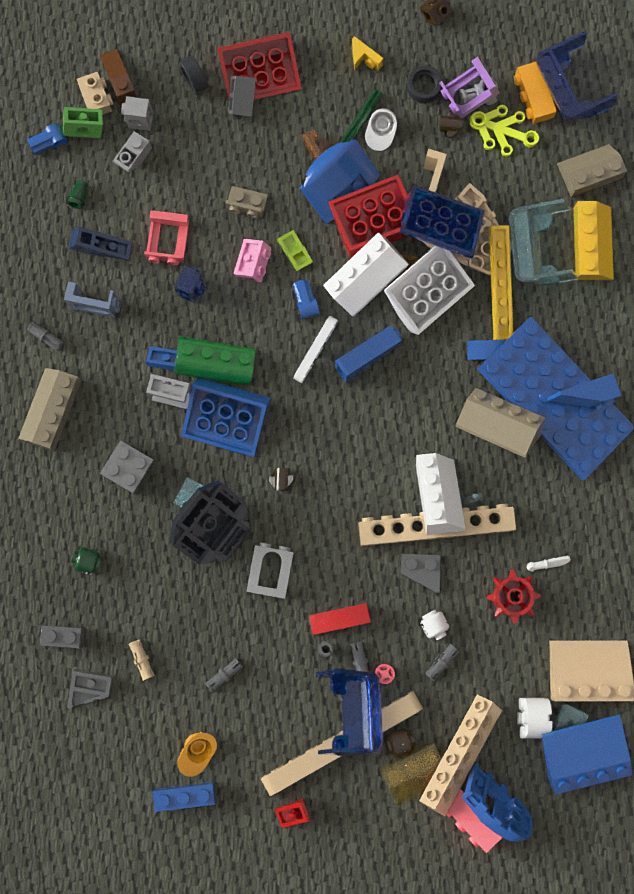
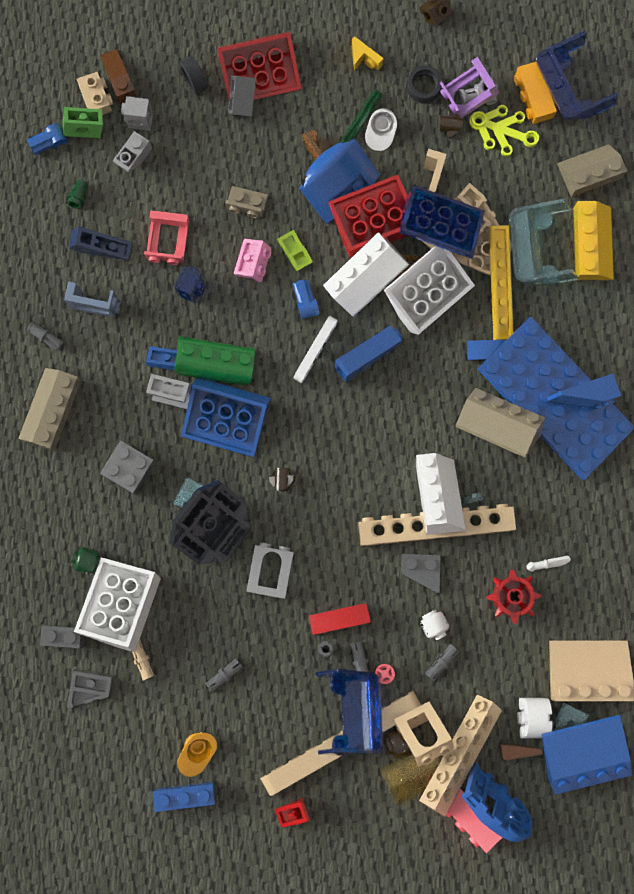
none -> white slope [74,558,161,652]
none -> tan panel [394,702,454,767]
none -> reddish brown slope [499,743,543,761]

